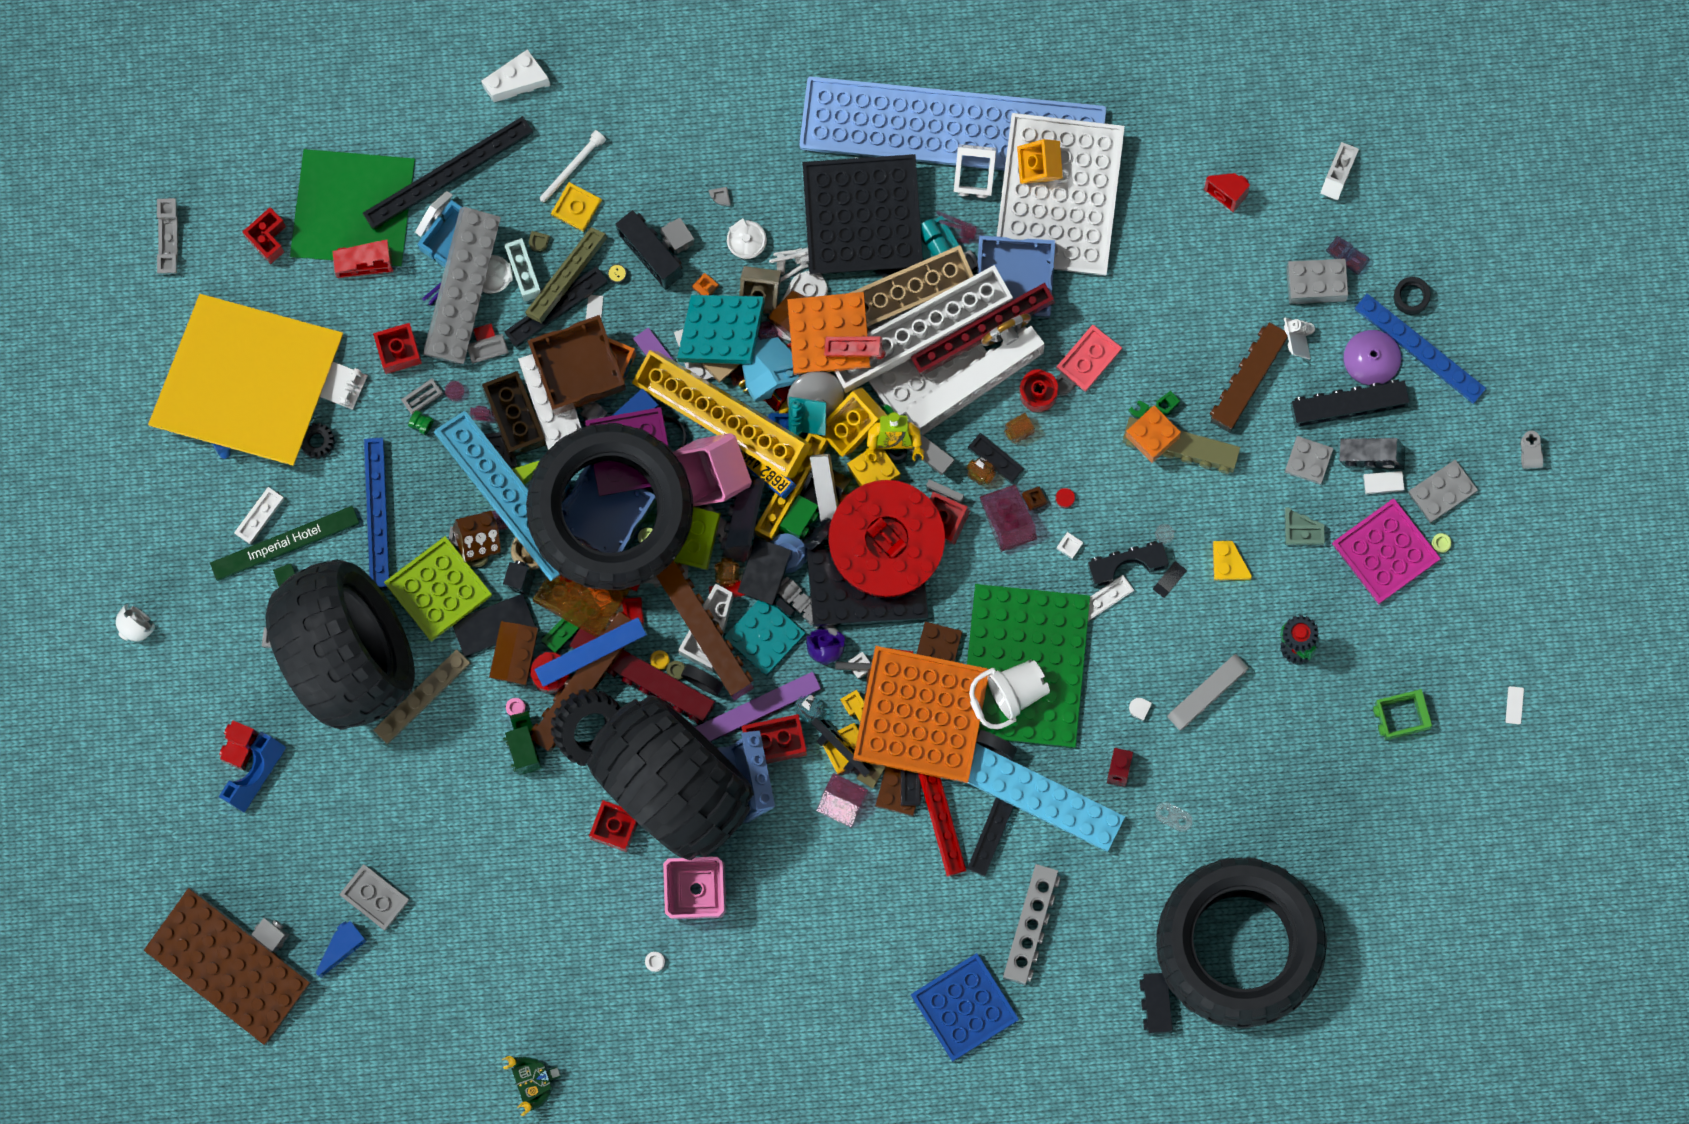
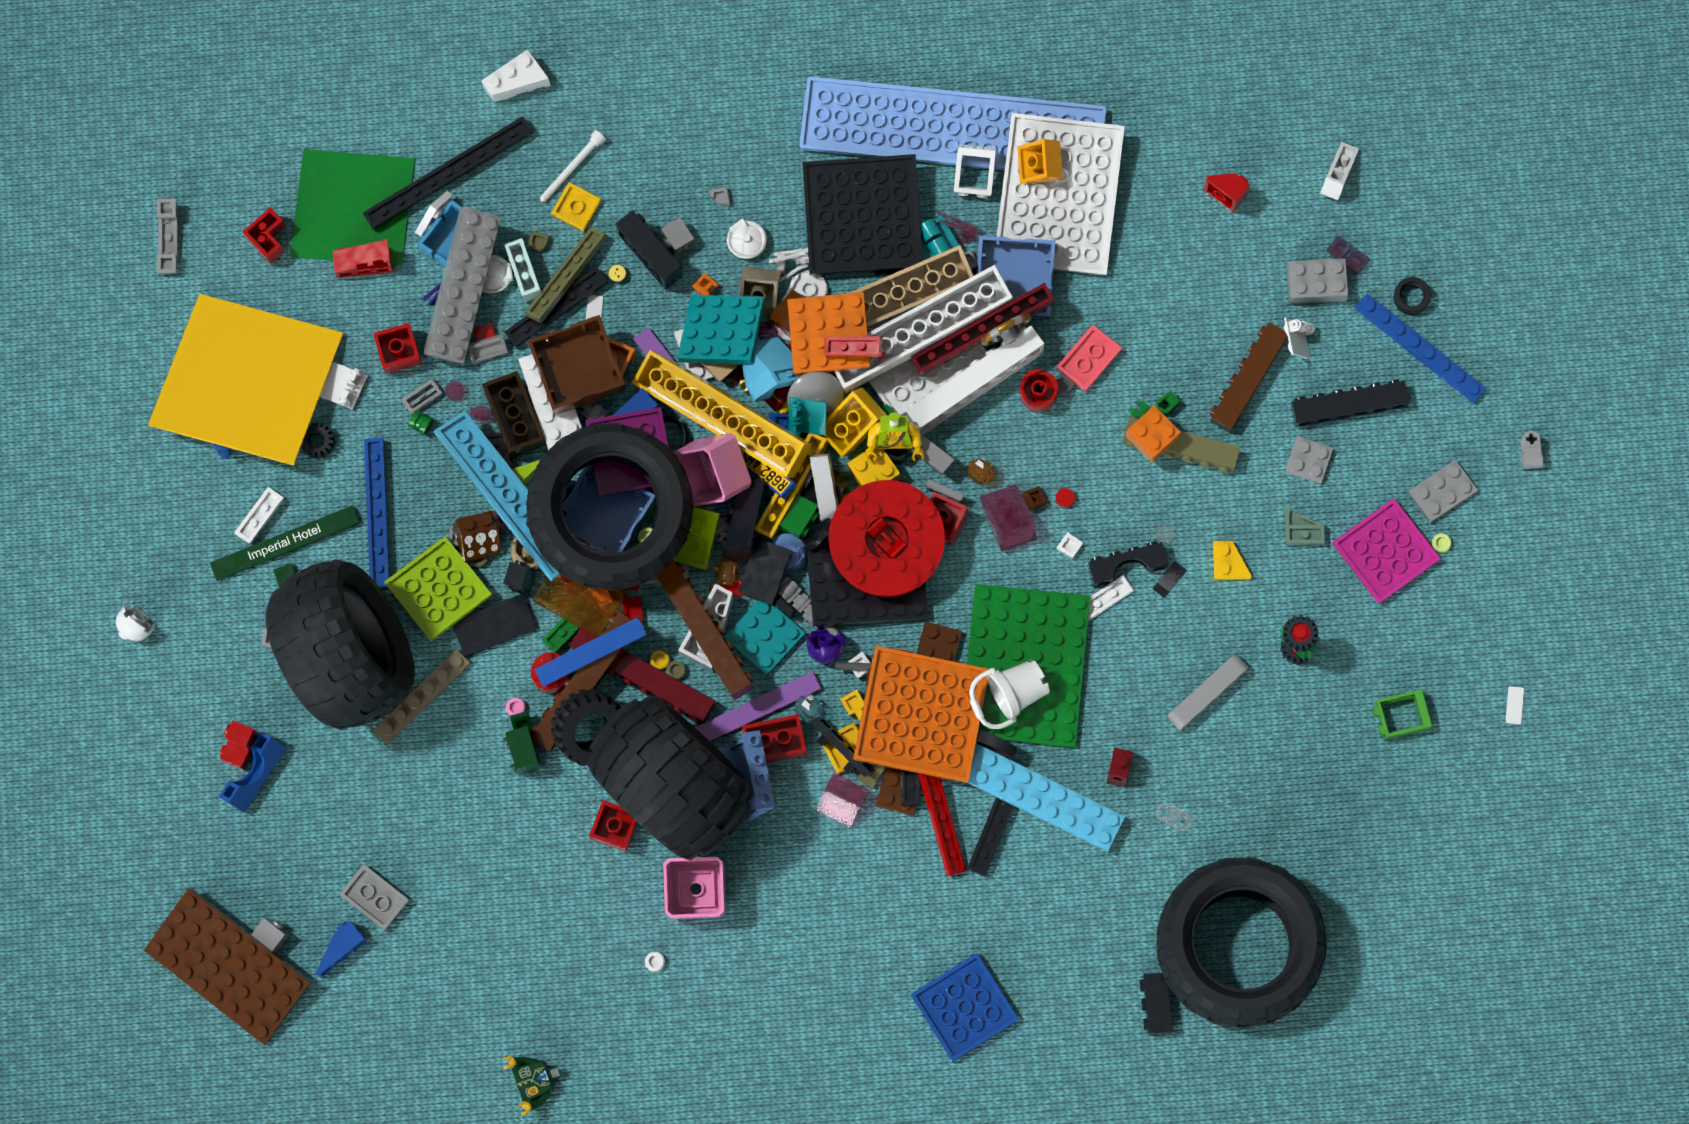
reddish brown slope [489,621,539,686] -> none
black tyre [681,664,724,696] -> none
black tile [968,433,1024,484] -> none
light grey brick [1003,864,1060,986] -> none
clear orange brick [1004,413,1035,444] -> none
white tile [1129,698,1152,721] -> none
wedge [1339,438,1405,470] -> none
medium lavender dish [1343,330,1401,386] -> none
white tile [1363,471,1404,494] -> none

